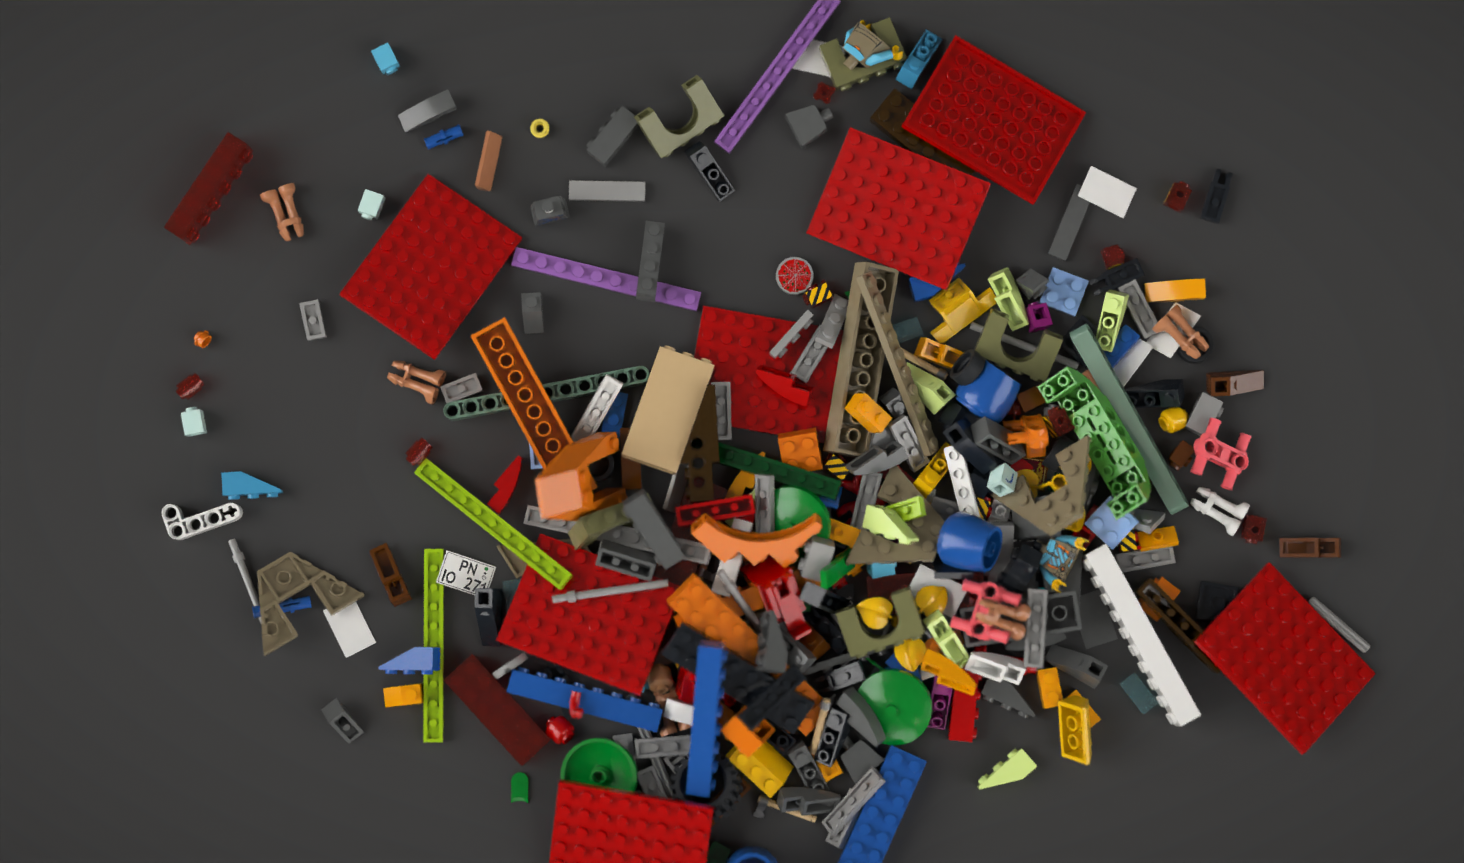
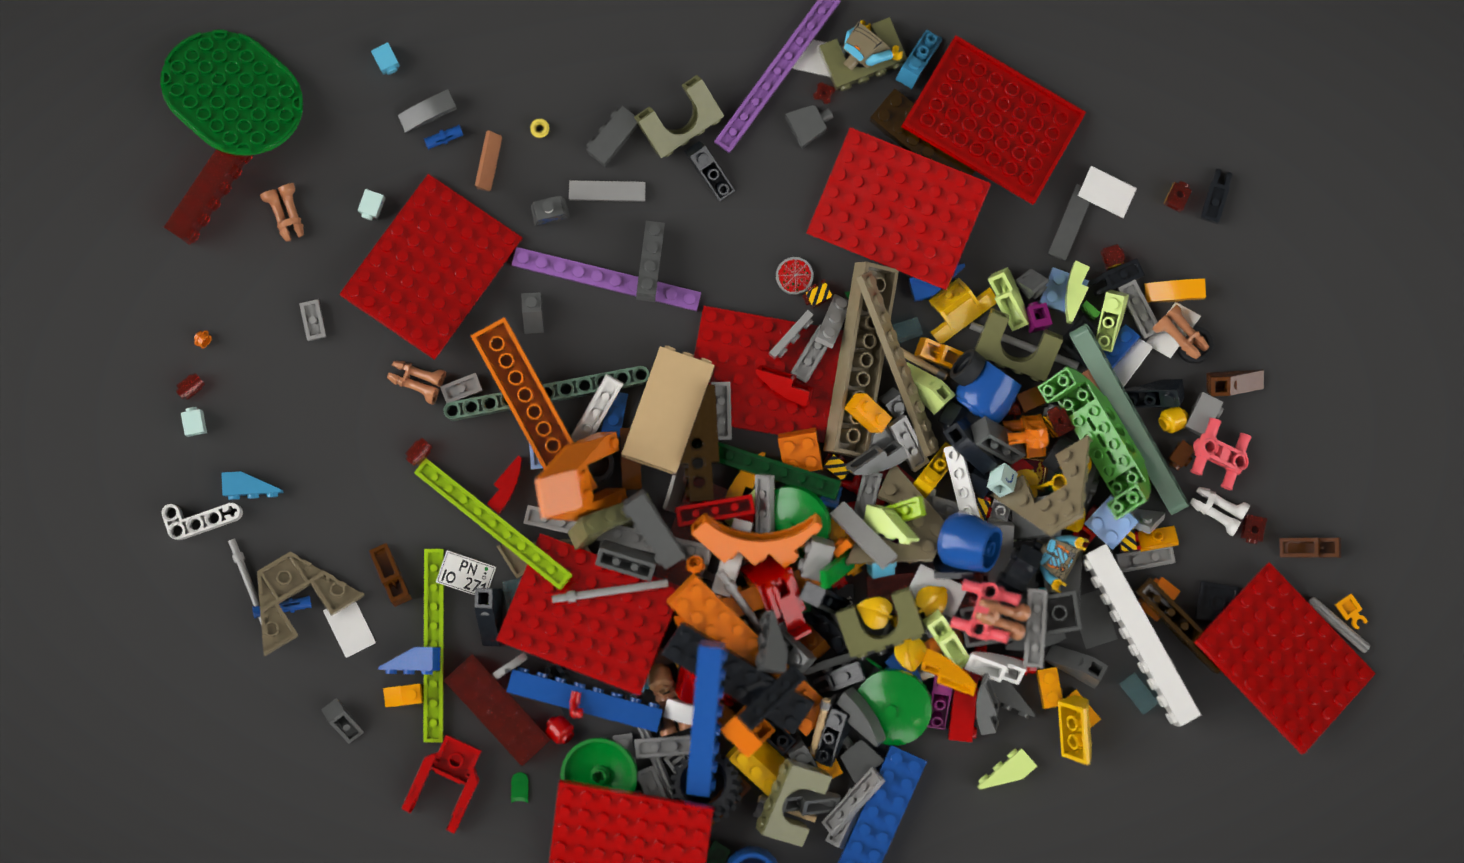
none -> green tile [160,30,303,155]
none -> red plate [402,734,482,834]
none -> orange plate [686,555,705,574]
none -> olive arch [756,758,832,847]
none -> light grey tile [830,502,898,570]
none -> orange plate [833,535,853,558]
none -> dark grey slope [976,673,1000,735]
none -> yellowish green slope [1065,261,1090,324]
none -> bright green tile [1080,300,1101,320]
none -> light orange plate [1334,593,1368,630]

